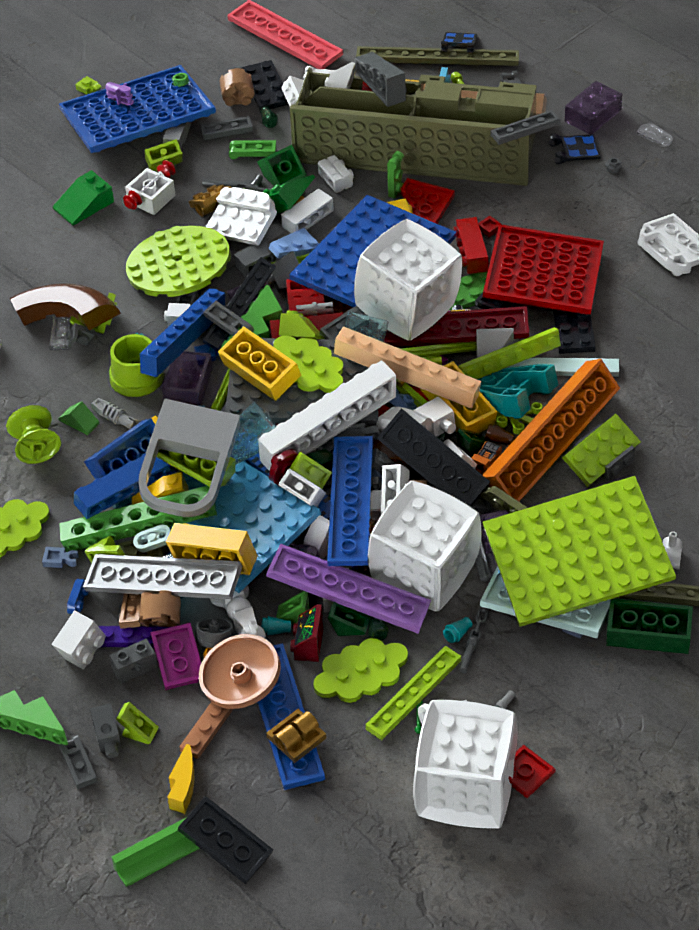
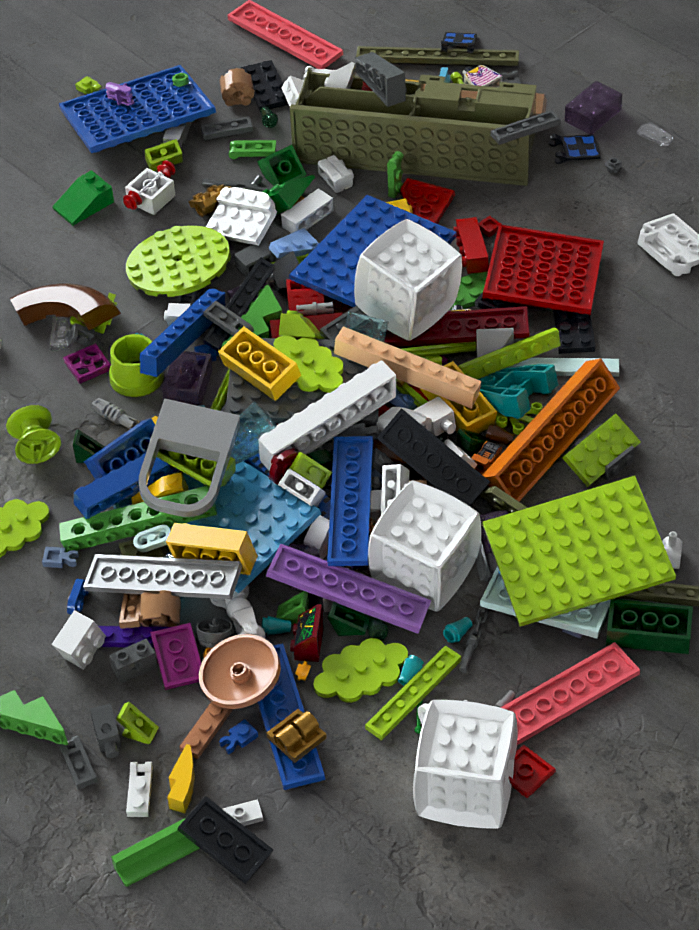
bright green slope [58,401,99,435] -> none
lime slope [85,536,126,564] -> none
none -> magenta piece [63,343,111,384]
none -> dark green slope [73,429,105,463]
none -> white plate [126,762,153,817]
none -> blue plate [219,719,258,754]
none -> white plate [223,799,263,826]
none -> light orange plate [294,661,311,681]
none -> teal cone [398,655,424,686]
none -> torso [463,65,502,87]
none -> coral plate [500,642,640,745]

